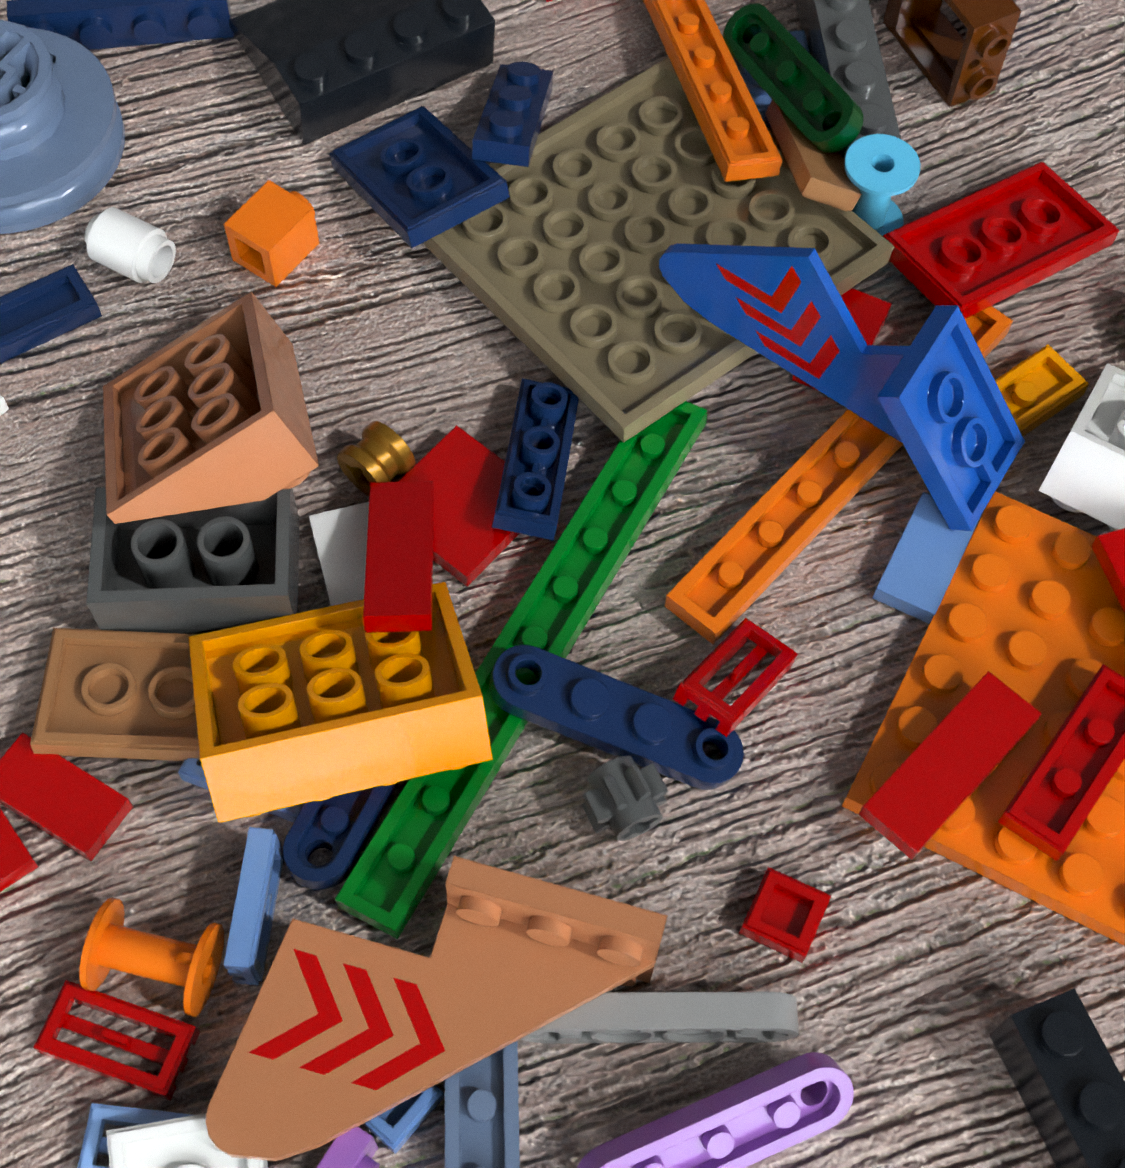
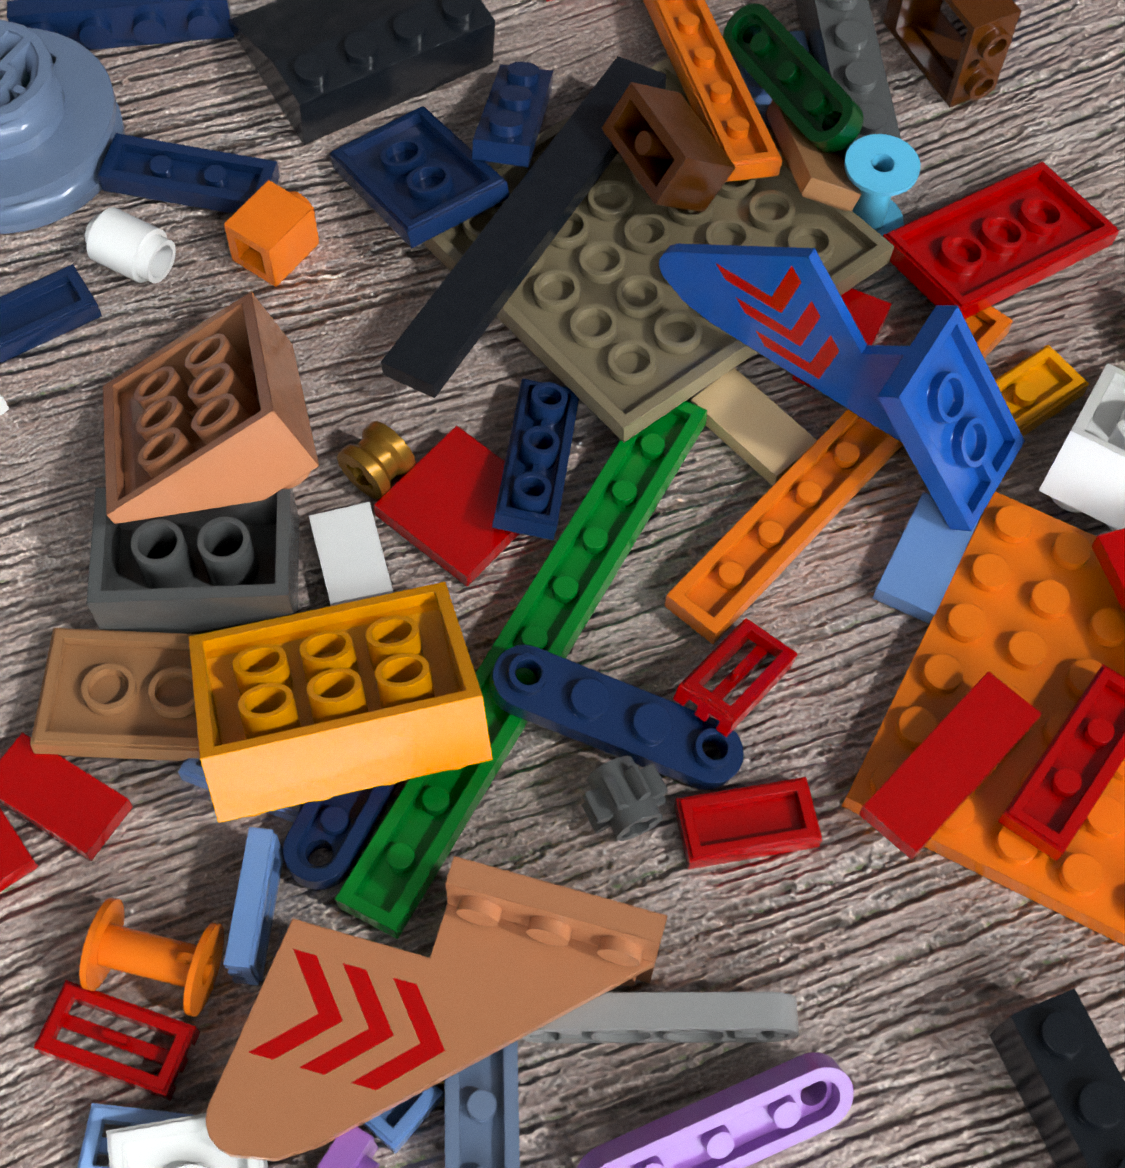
red tile [363,481,434,633] -> none
red tile [739,867,831,963] -> none
none -> dark blue plate [98,133,280,214]
none -> black tile [381,56,666,398]
none -> reddish brown brick [602,82,736,212]
none -> red tile [674,777,823,870]
none -> tan tile [691,368,817,486]

